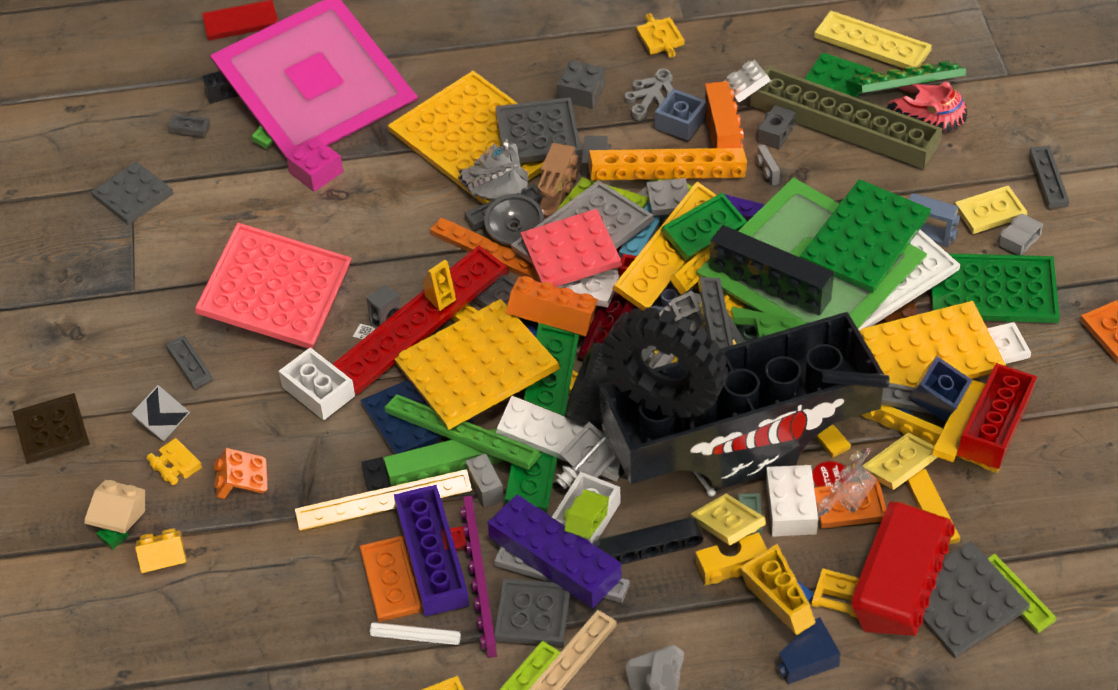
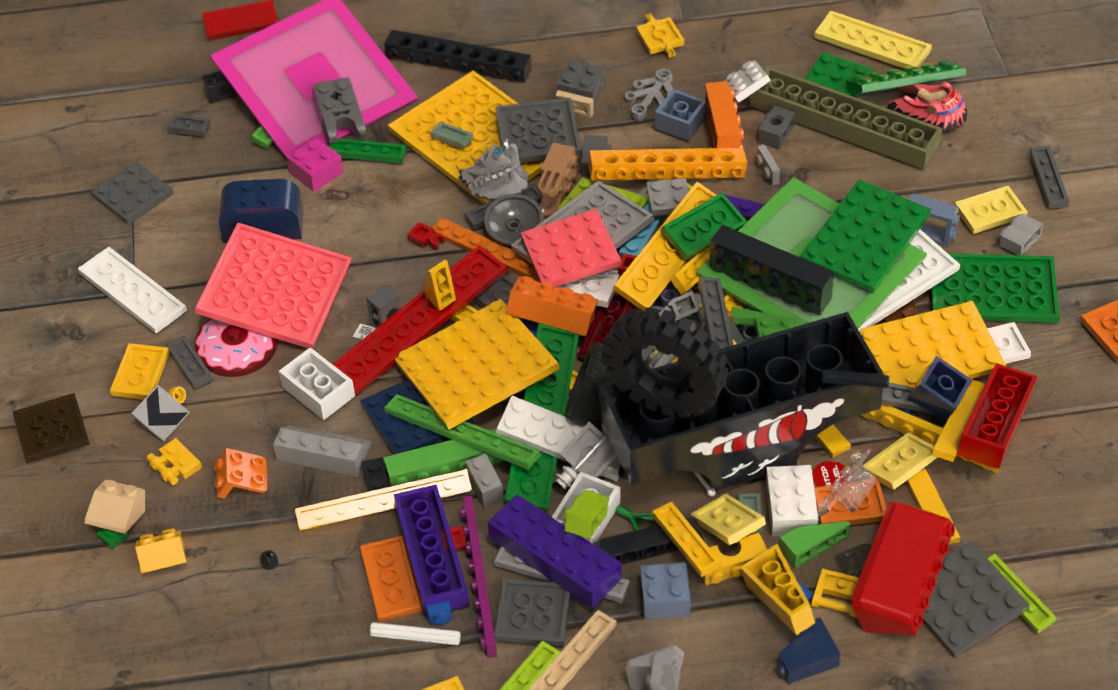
none -> white plate [78,247,187,334]
none -> yellow plate [110,343,170,400]
none -> yellow hinge [168,387,186,403]
none -> dish [195,318,278,377]
none -> dark blue brick [219,179,304,243]
none -> black hinge [260,550,279,570]
none -> light grey slope [273,425,372,477]
none -> dark grey brick [312,77,365,144]
none -> green plate [329,138,407,164]
none -> black brick [384,30,532,83]
none -> red plate [407,222,445,250]
none -> blue plate [426,601,453,626]
none -> sand green tile [430,121,473,150]
none -> tan plate [555,90,594,117]
none -> green plant [615,505,657,531]
none -> sand blue brick [640,562,691,619]
none -> yellow plate [652,501,721,577]
none -> bright green slope [779,521,850,569]
none -> clear smoke plate [836,543,872,576]
none -> tan arm [917,88,947,103]

